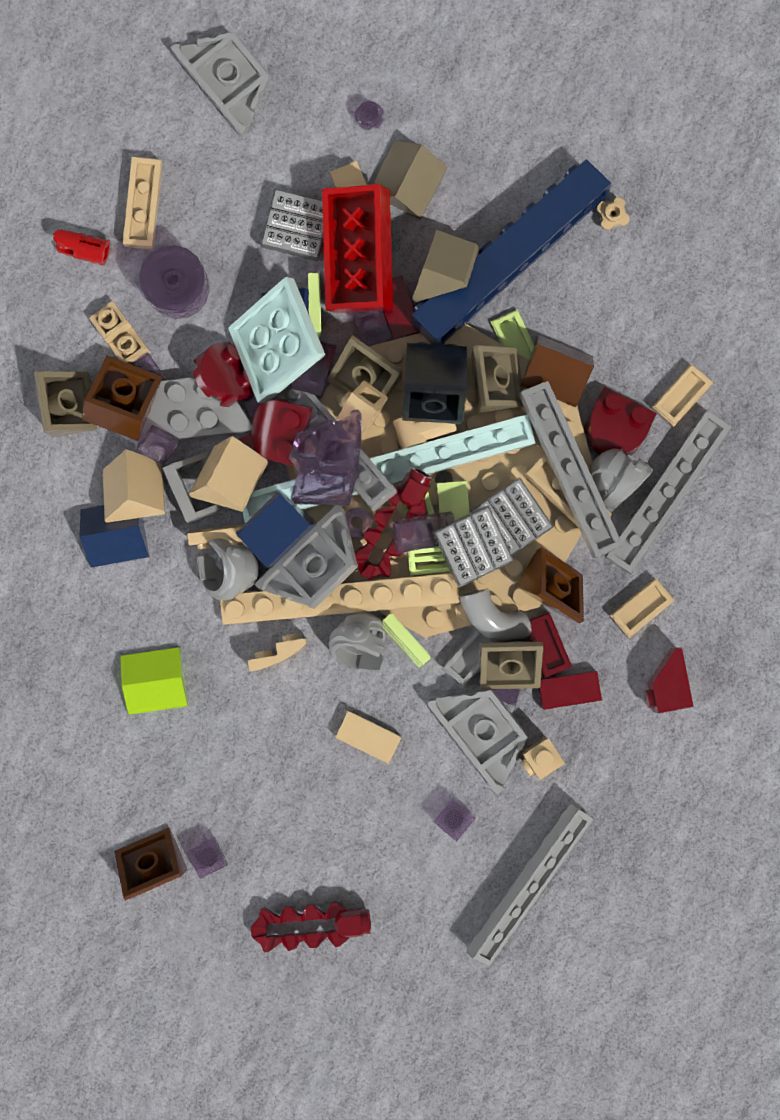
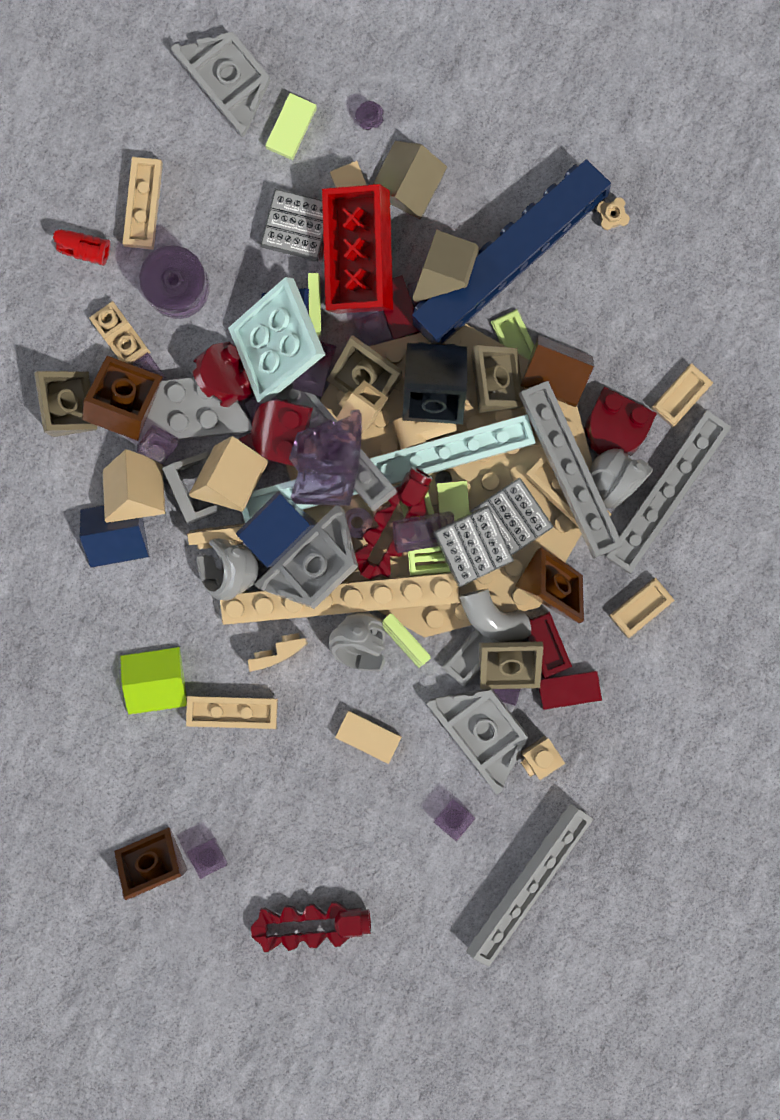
dark red slope [645,647,694,714] -> none
none -> tan plate [186,696,278,729]
none -> yellowish green tile [265,93,317,160]

